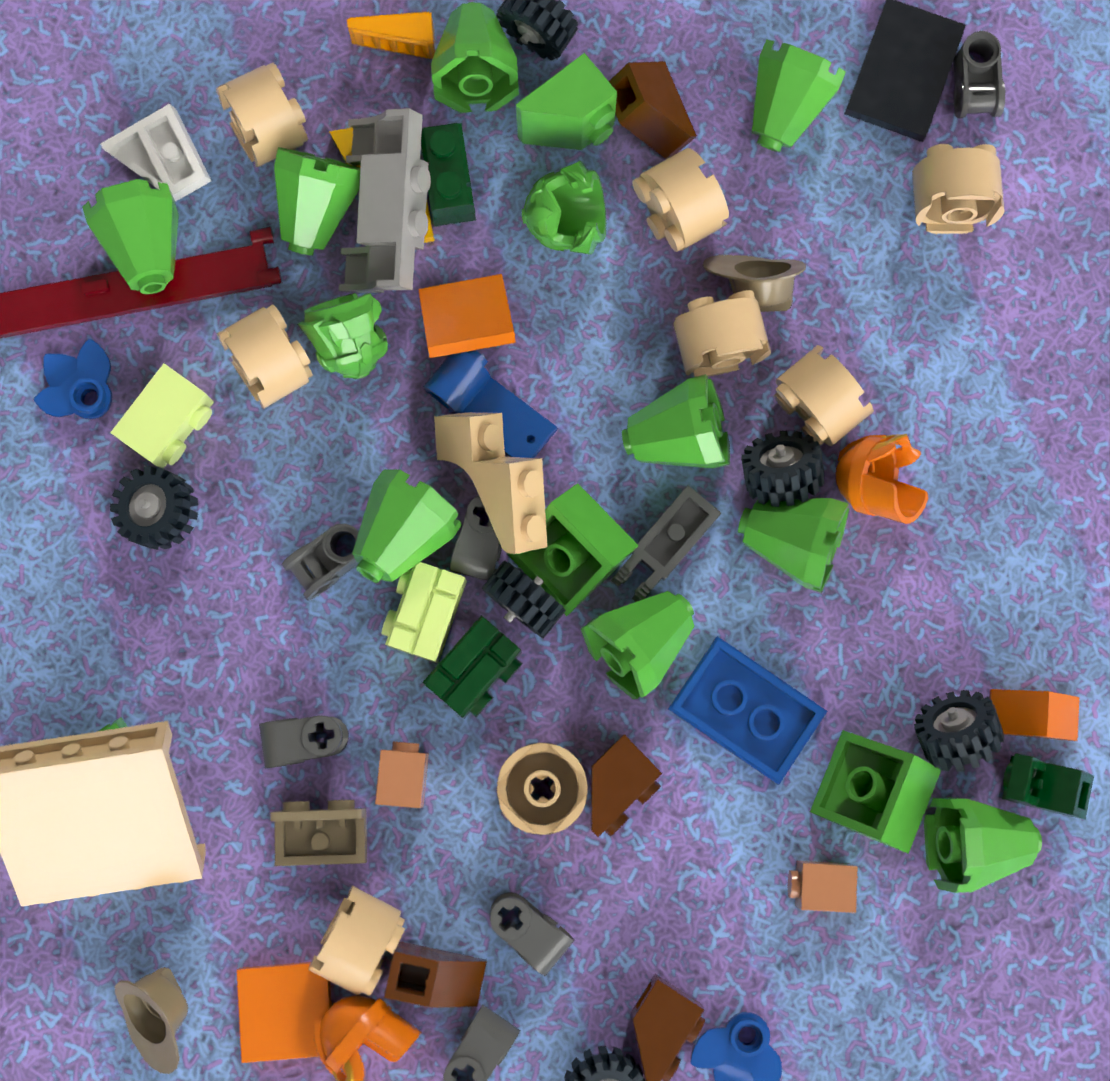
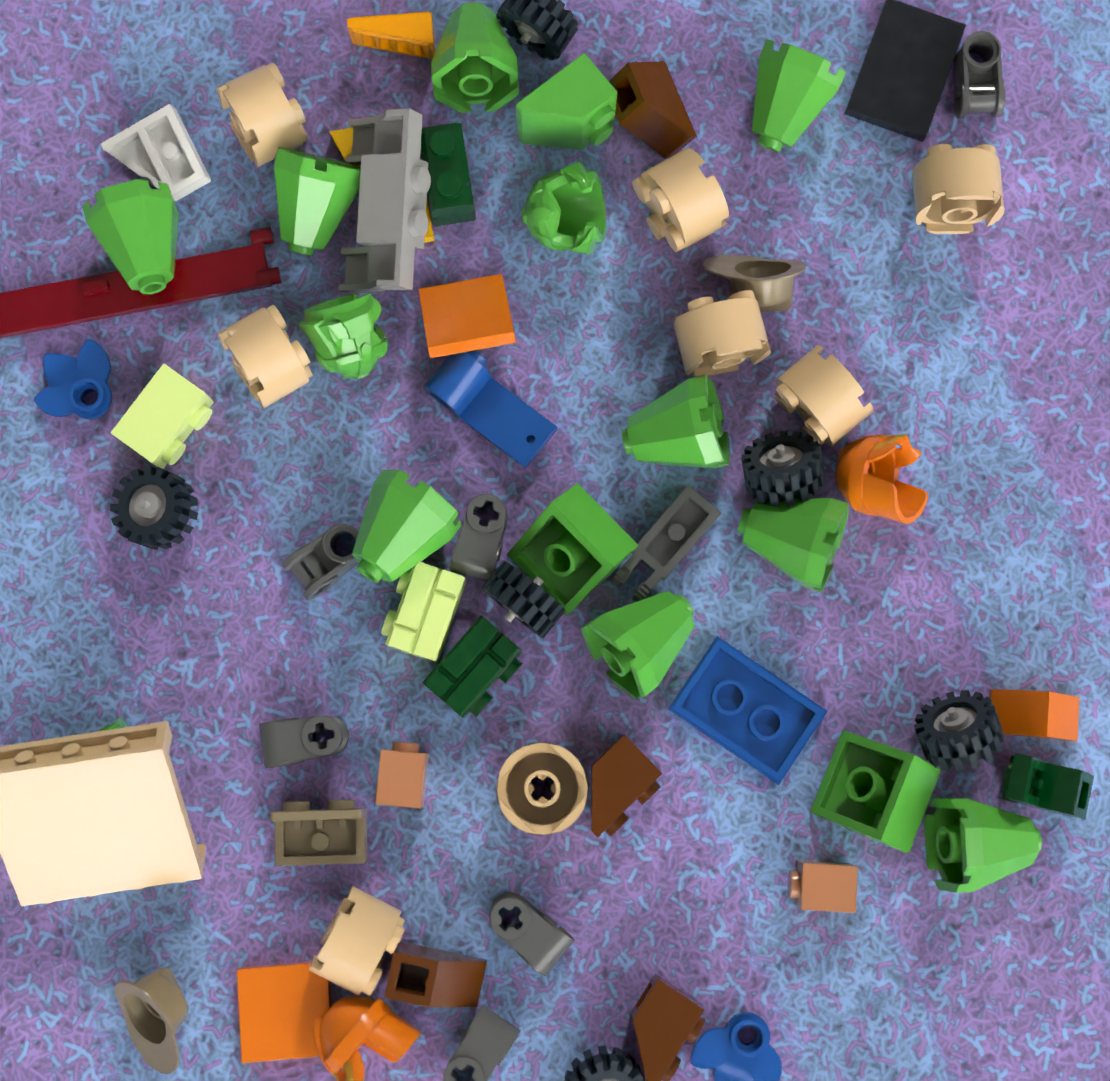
tan arch [434,412,547,554] -> none

